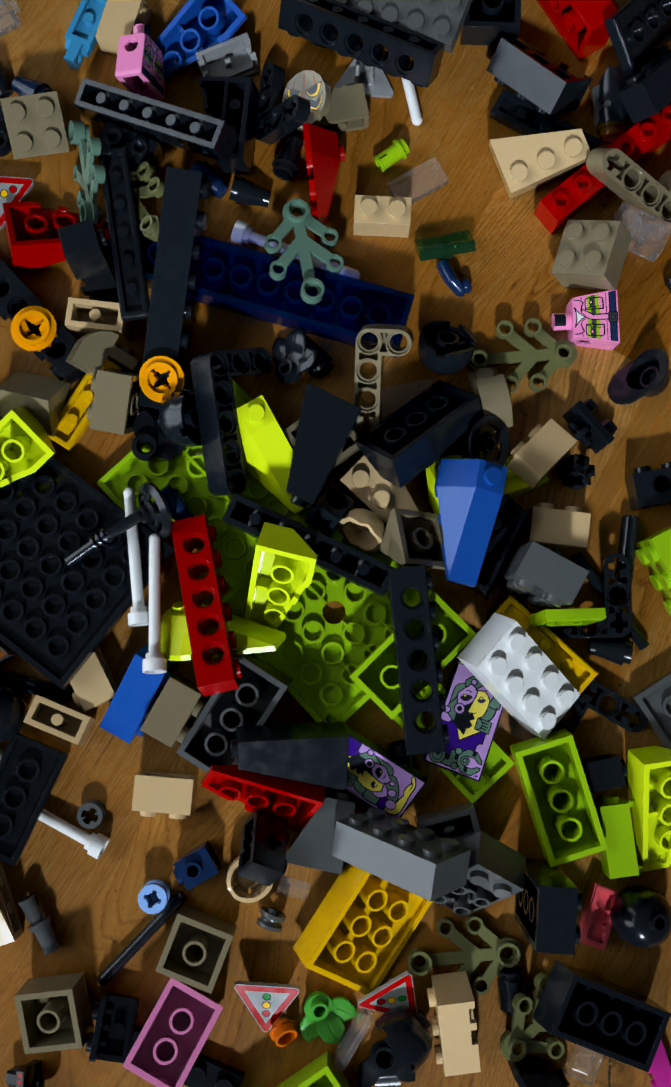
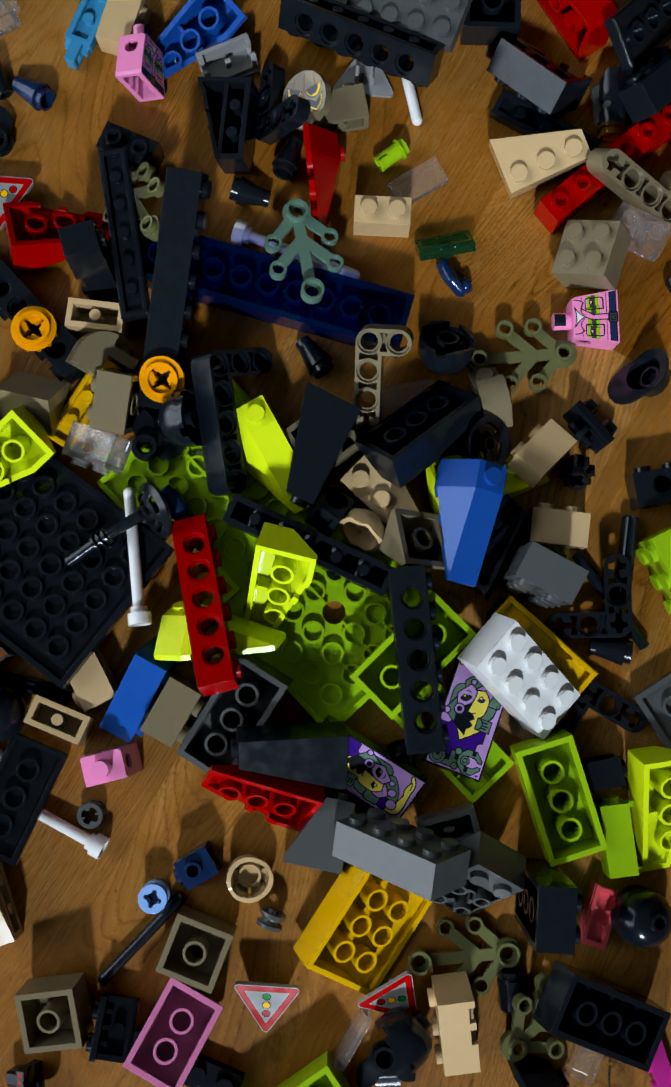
dark tan brick [0,91,75,159] -> none
dark grey pin [18,892,62,956] -> none
sand green plant [68,120,106,226] -> none
black brick [73,77,239,163] -> none
tan brick [132,771,198,819] -> none
white piece [142,533,167,674] -> none
dark blue cone [190,159,229,200] -> none
black brick [238,809,289,886] -> none
orange plate [269,1017,298,1047] -> none
black plate [272,328,319,384] -> none
clear tile [277,876,311,900] -> none
bright green plate [300,991,357,1044] -> none
lime tile [529,608,606,627] -> none
none -> clear brick [61,421,132,476]
none -> bright pink torso [80,741,143,787]

